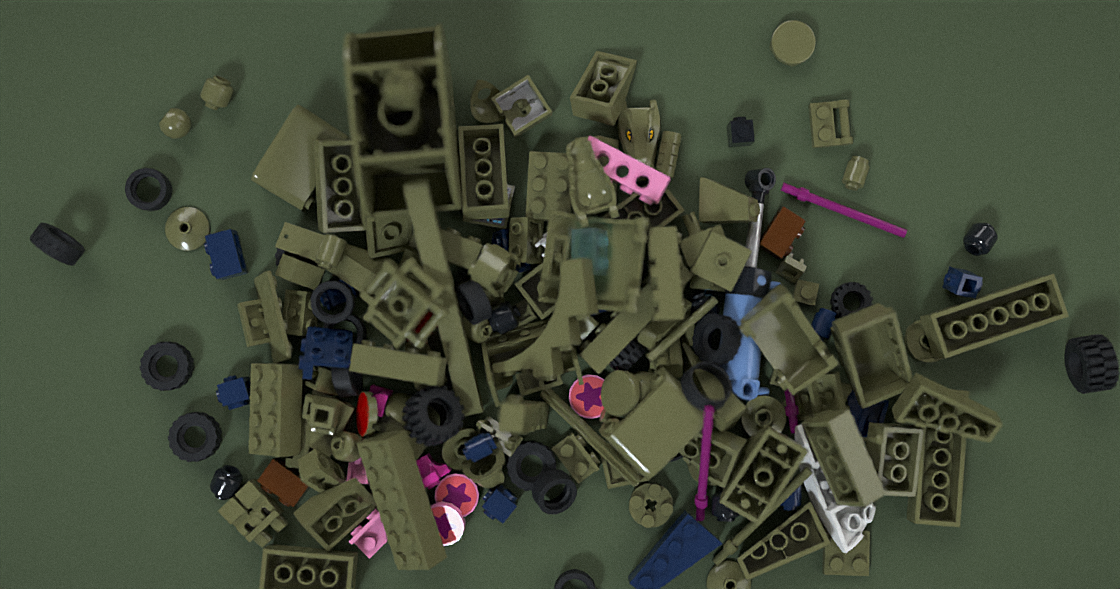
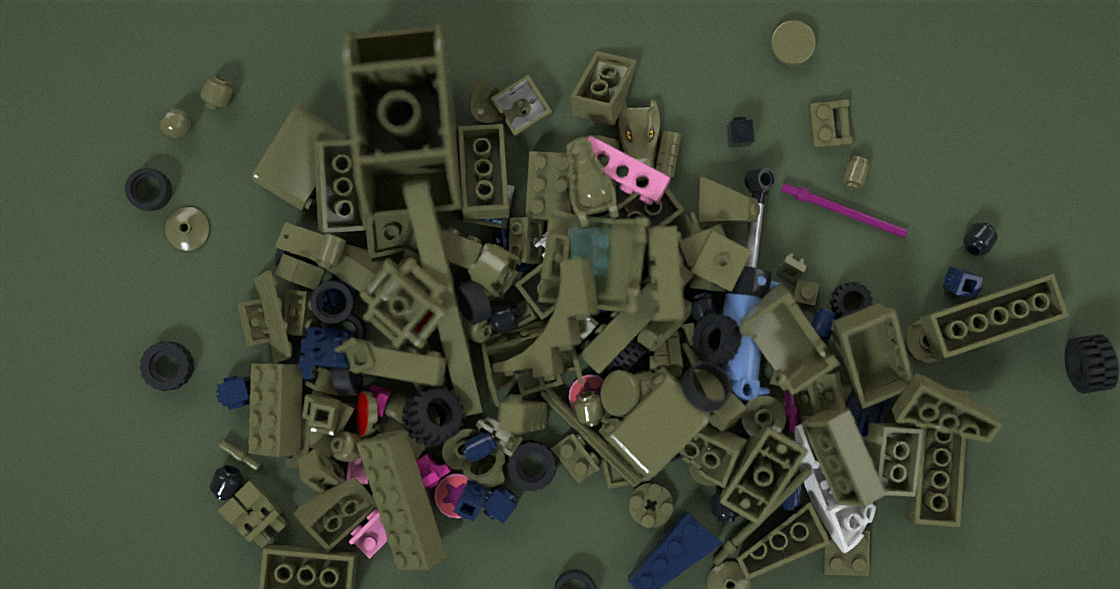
black tyre [29,222,85,266] -> none
black tyre [168,412,222,462] -> none
dark blue brick [204,229,248,280] -> none
reddish brown brick [257,457,310,507] -> none
olive brick [382,69,422,108] -> none
tile [430,501,466,546] -> none
black tyre [532,469,577,514] -> none
olive bar [646,296,718,362] -> none
magenta bar [694,406,714,521] -> none
reddish brown brick [759,206,806,259] -> none
none -> olive bar [218,440,261,471]
none -> olive bracket [335,338,375,373]
none -> dark blue brick [453,480,488,522]
none -> olive head [574,391,605,426]

